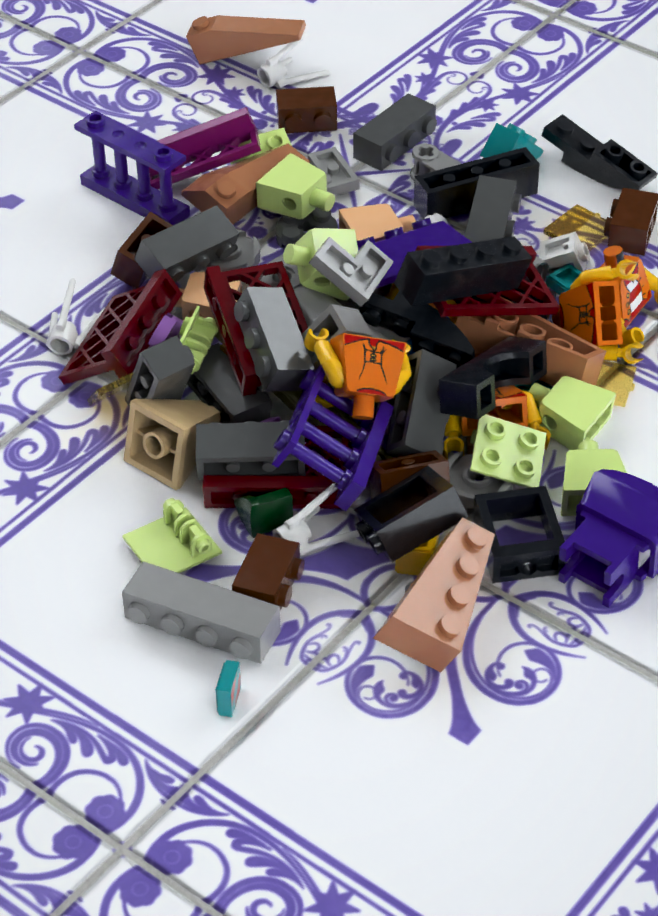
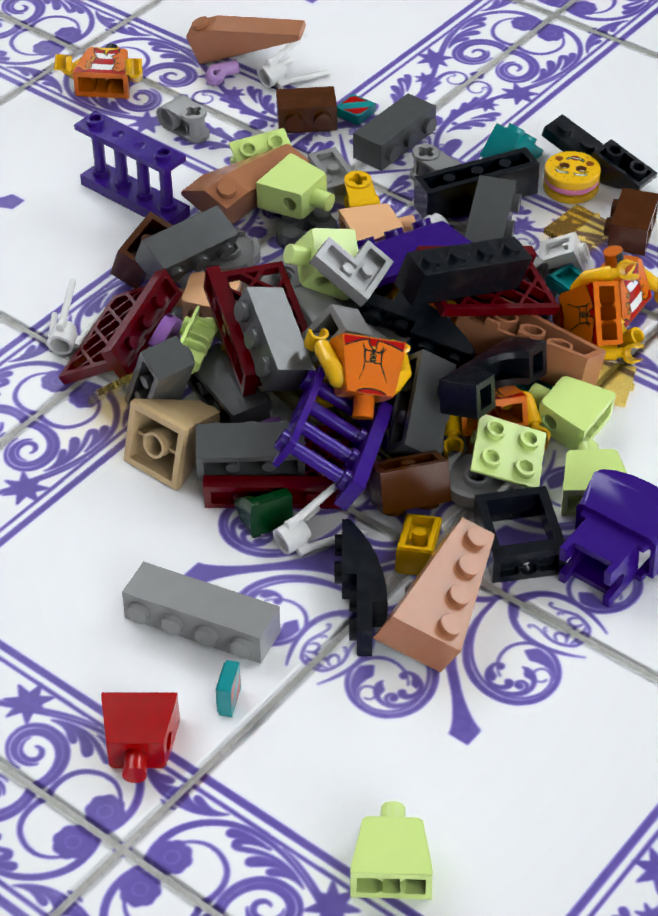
yellowish green hinge [122,498,222,573] -> none
magenta fence [149,107,261,190] -> none
reddish brown brick [232,533,305,611] -> none
black window [354,466,469,562] -> none
none -> torso [54,43,143,99]
none -> red torso [101,692,180,783]
none -> light grey piece [156,95,210,143]
none -> lavender arm [205,59,240,86]
none -> black slope [334,519,388,656]
none -> teal tile [337,94,376,125]
none -> yellow piece [344,170,380,208]
none -> yellowish green torso [350,801,433,900]
none -> yellow head [543,151,601,204]

